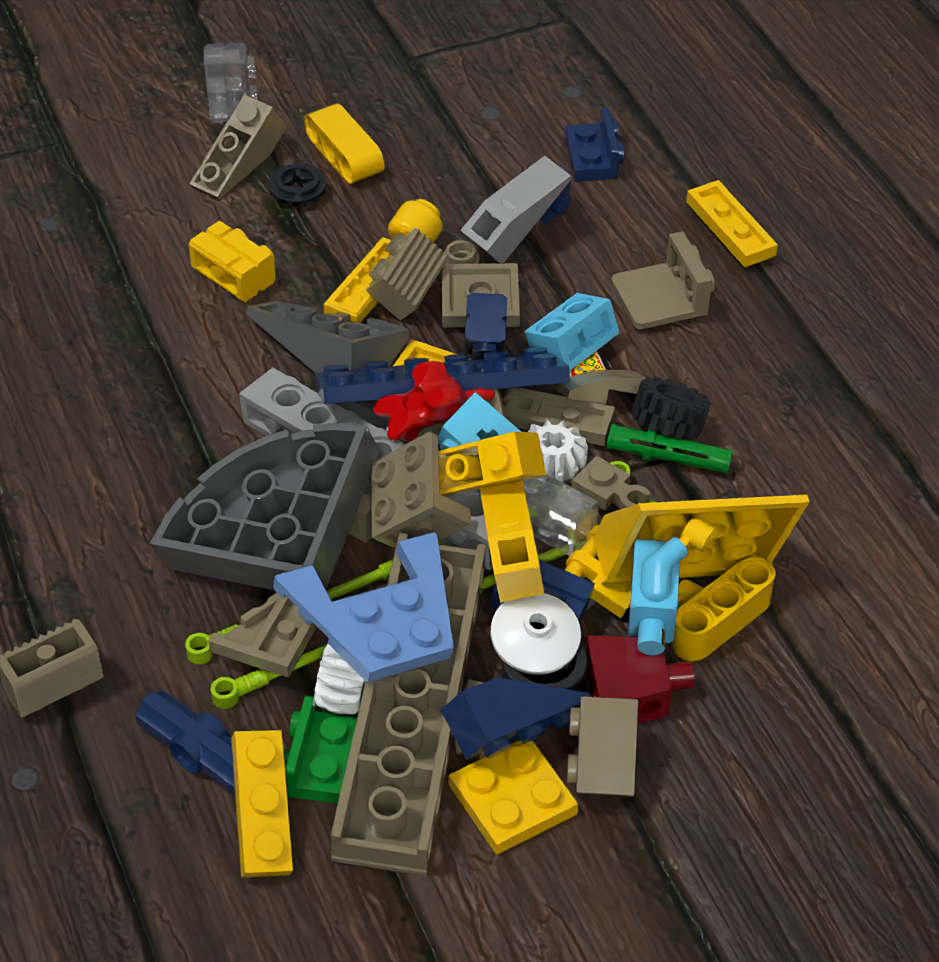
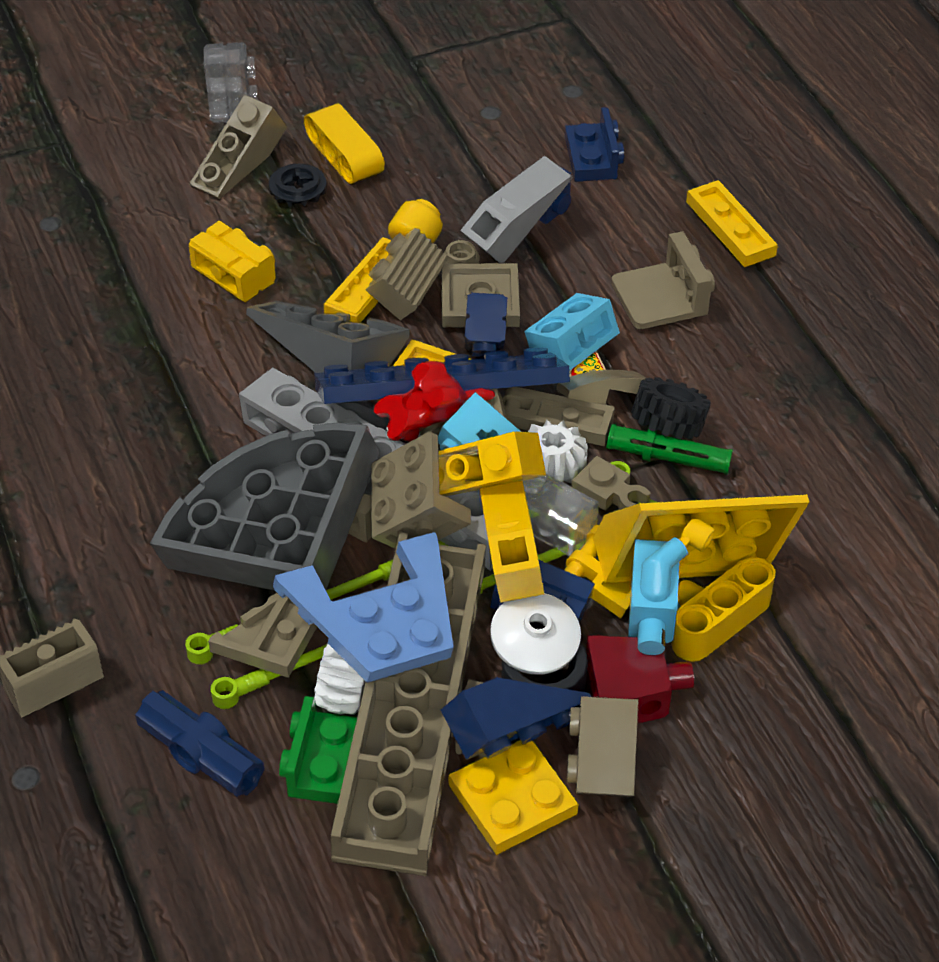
yellow plate [231,730,293,878] -> none

